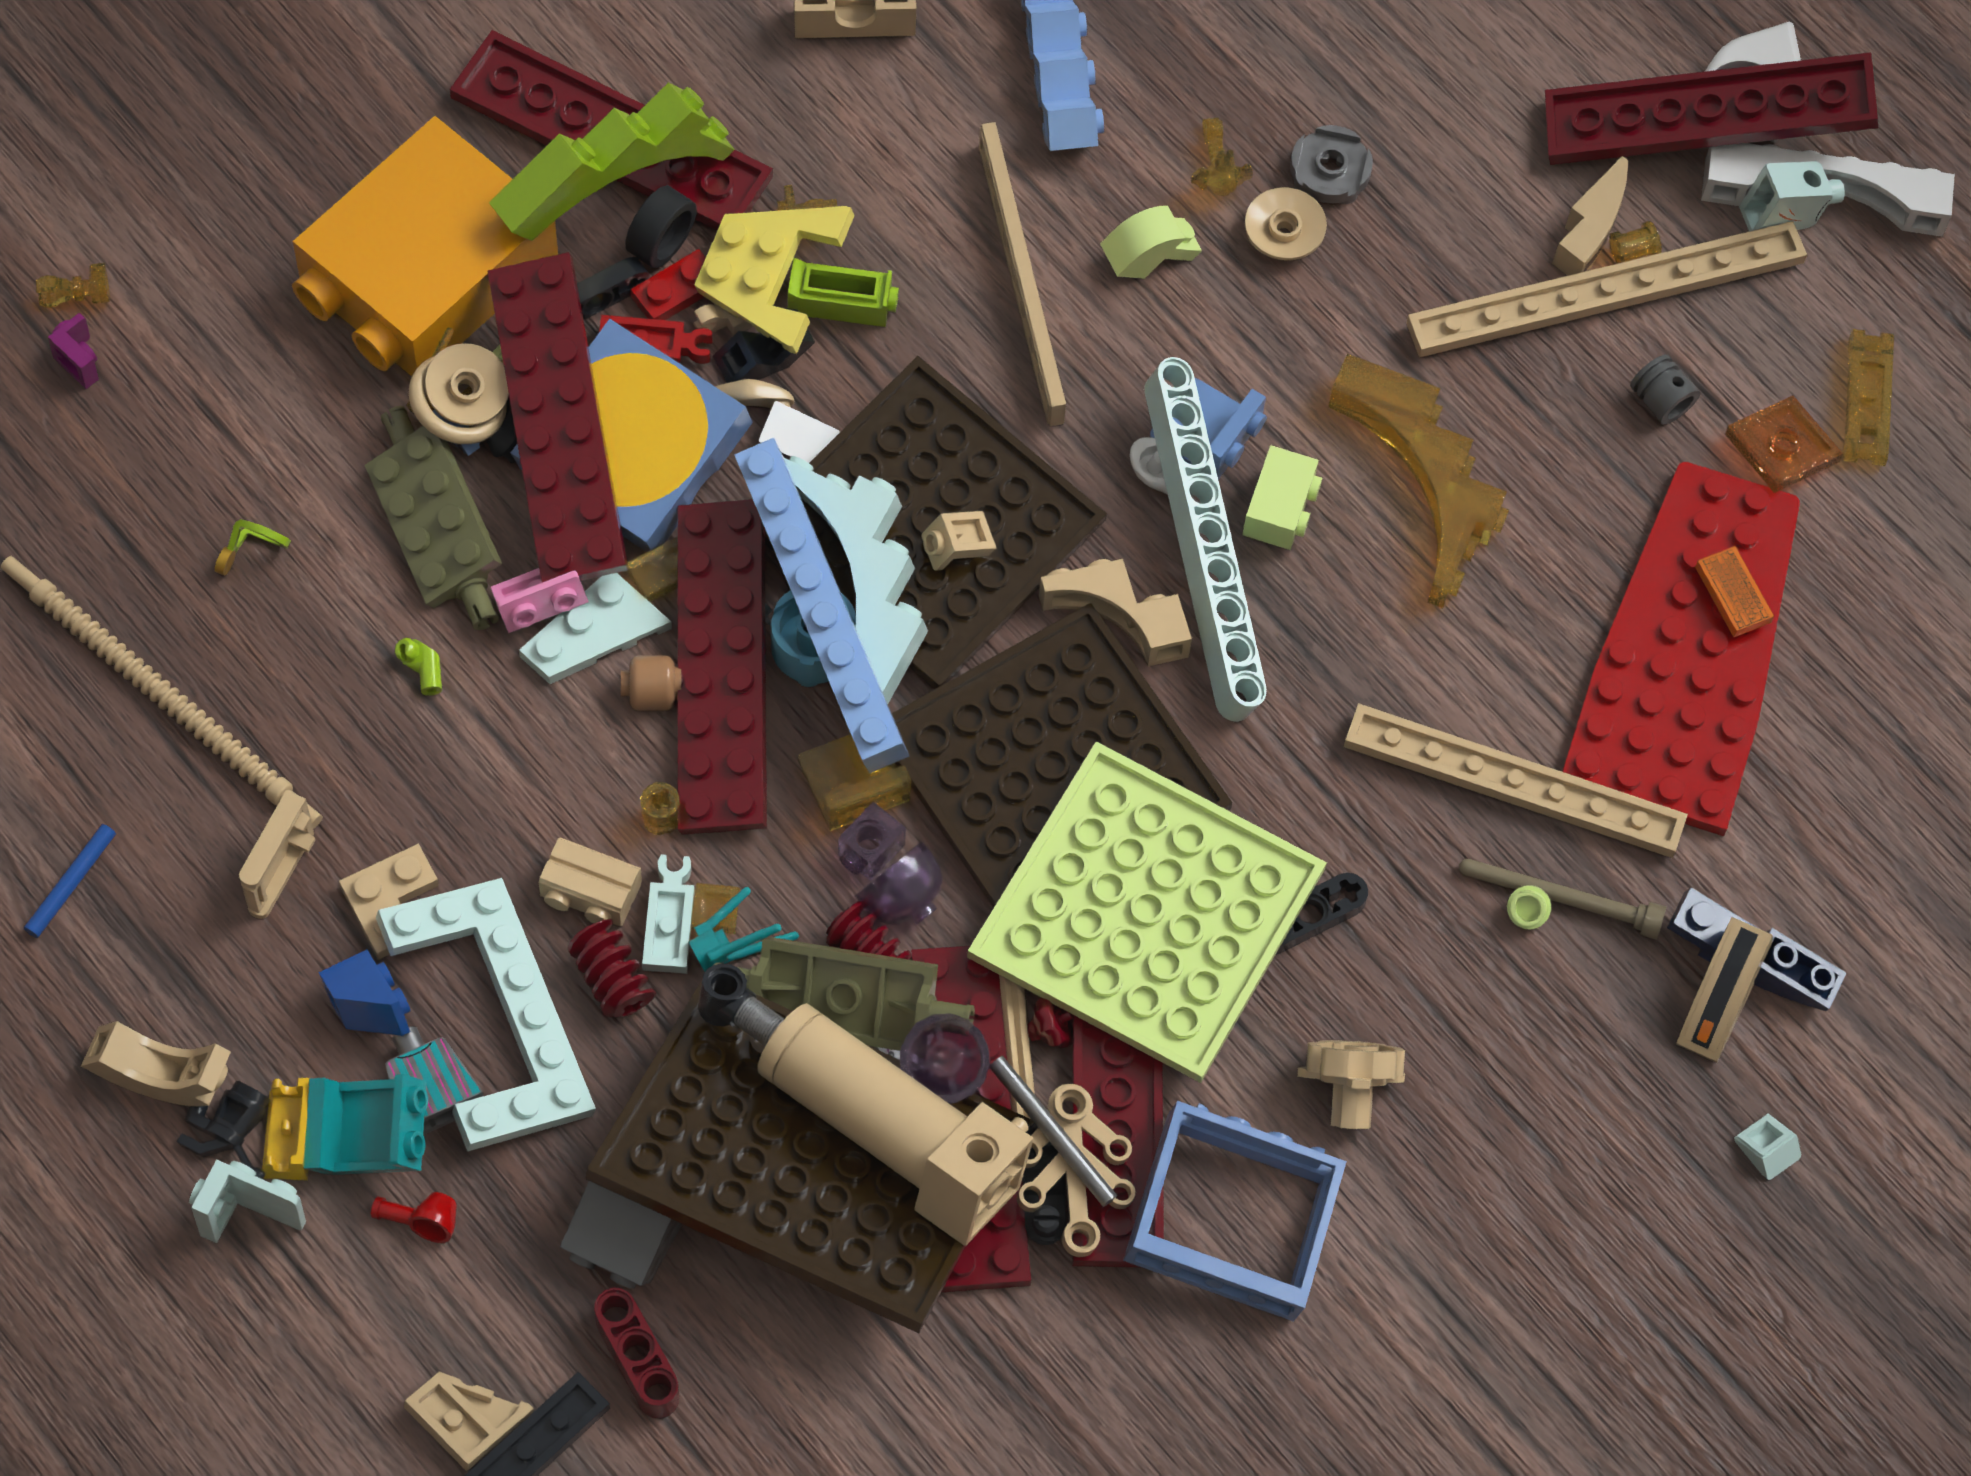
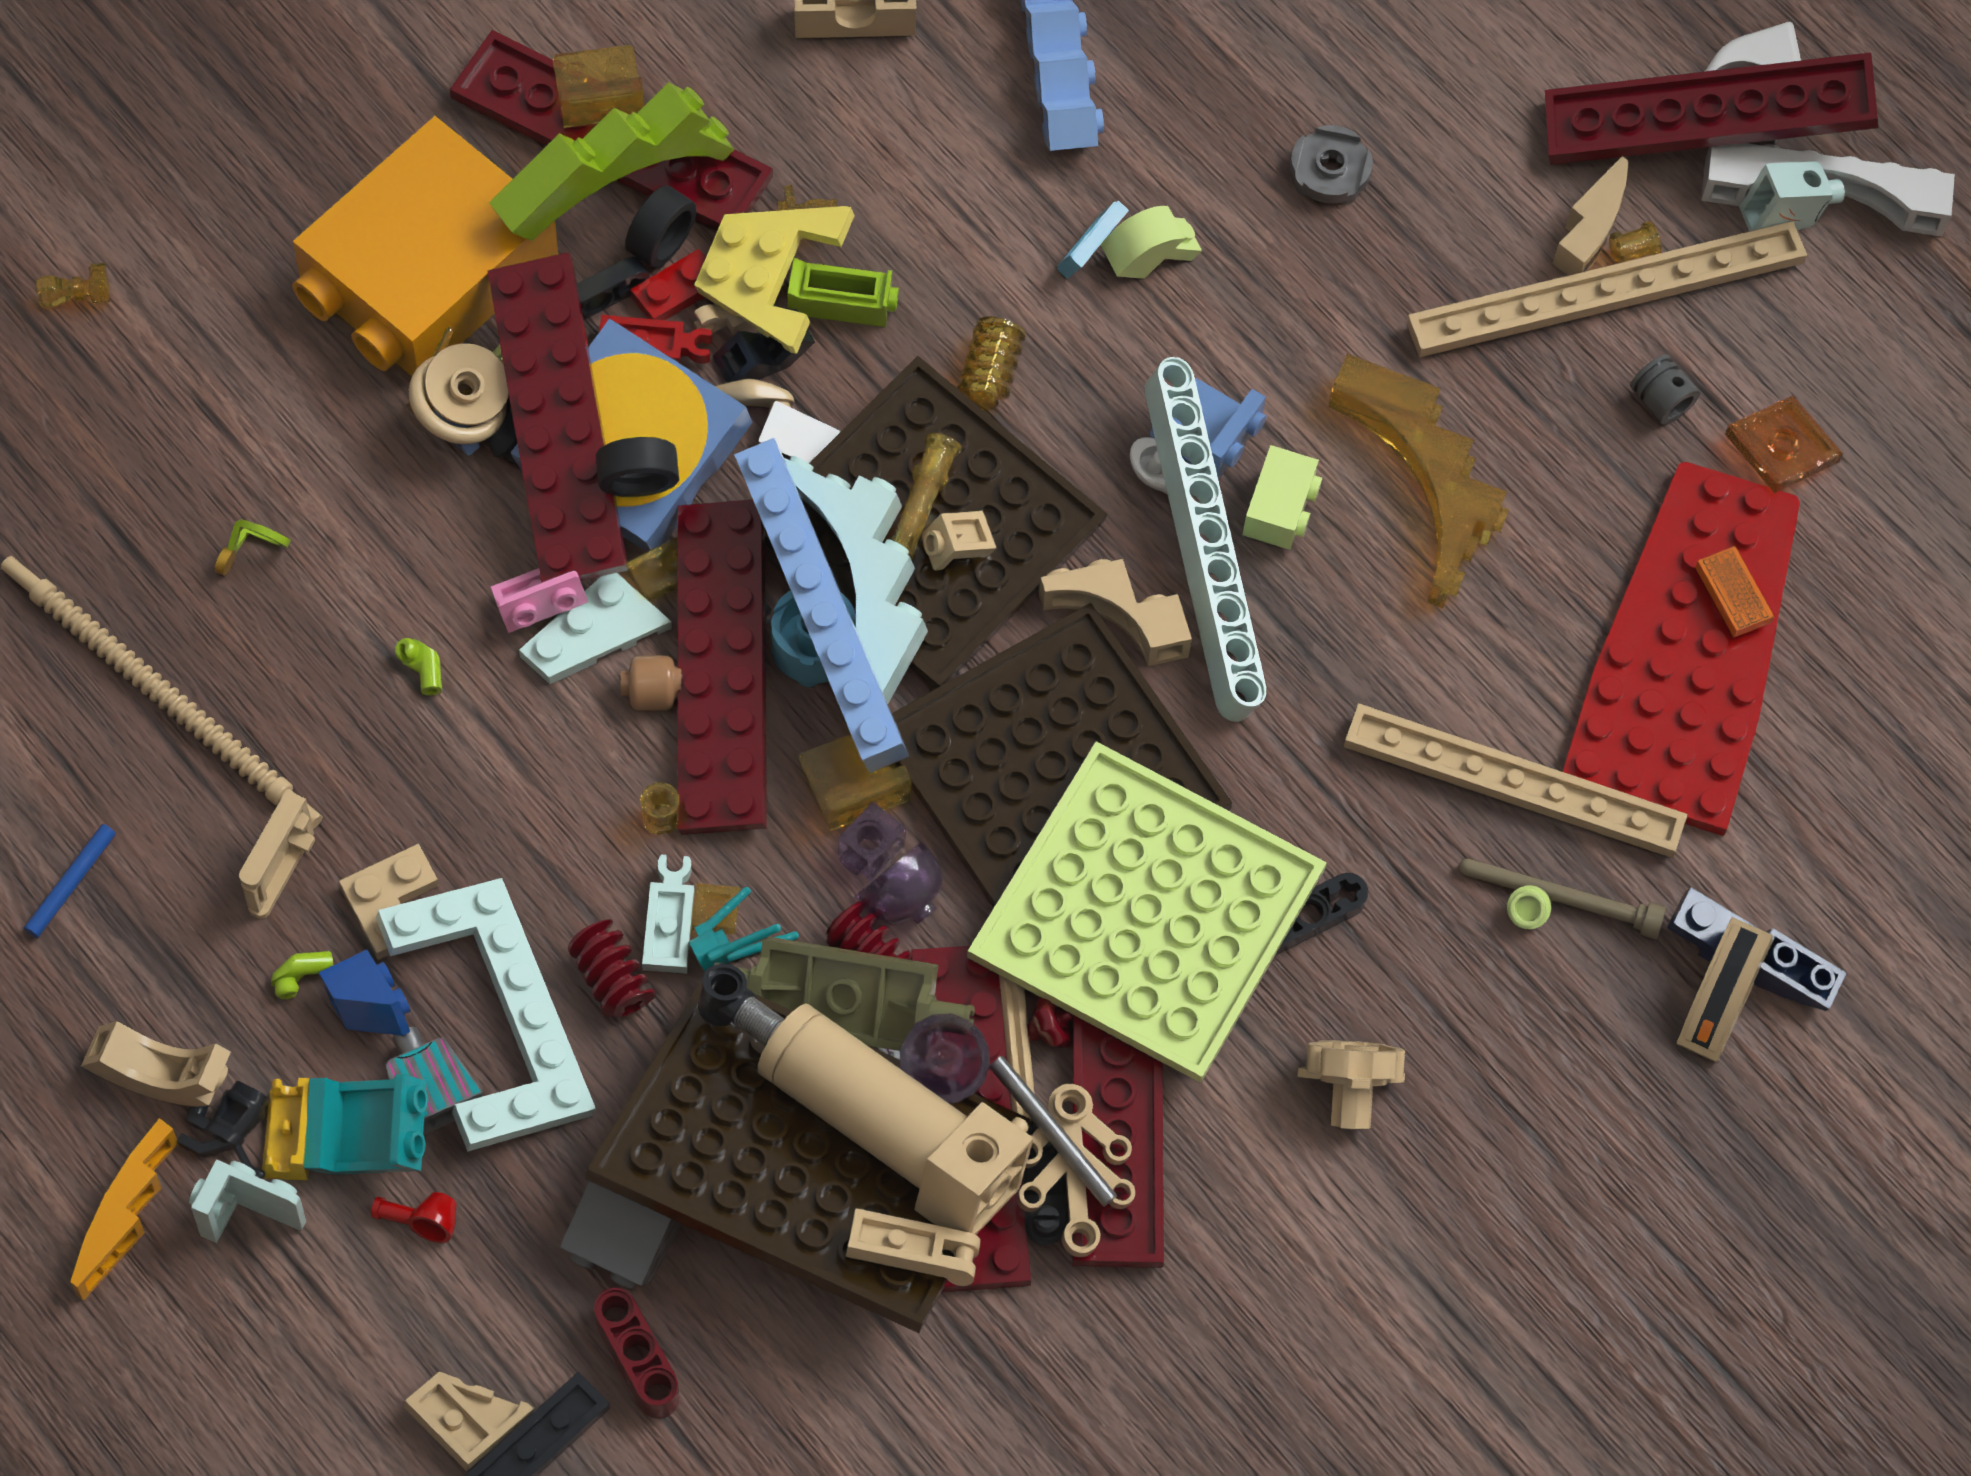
magenta bracket [48,313,99,389] -> none
olive plate [365,406,502,630] -> none
tan brick [538,837,642,927] -> none
tan tile [978,122,1066,426] -> none
medium blue window [1123,1101,1347,1322] -> none
clear yellow piece [1190,118,1253,197] -> none
tan dish [1245,187,1327,260] -> none
light aqua slope [1734,1114,1801,1180] -> none
clear yellow plate [1842,329,1894,466] -> none
none -> light orange slope [70,1118,178,1301]
none -> lime arm [271,951,333,999]
none -> clear yellow bracket [553,45,644,128]
none -> black tyre [595,437,679,497]
none -> tan plate [846,1208,980,1286]
none -> clear yellow pin [891,433,962,560]
none -> clear yellow piece [957,316,1026,410]
none -> medium azure tile [1057,201,1129,279]

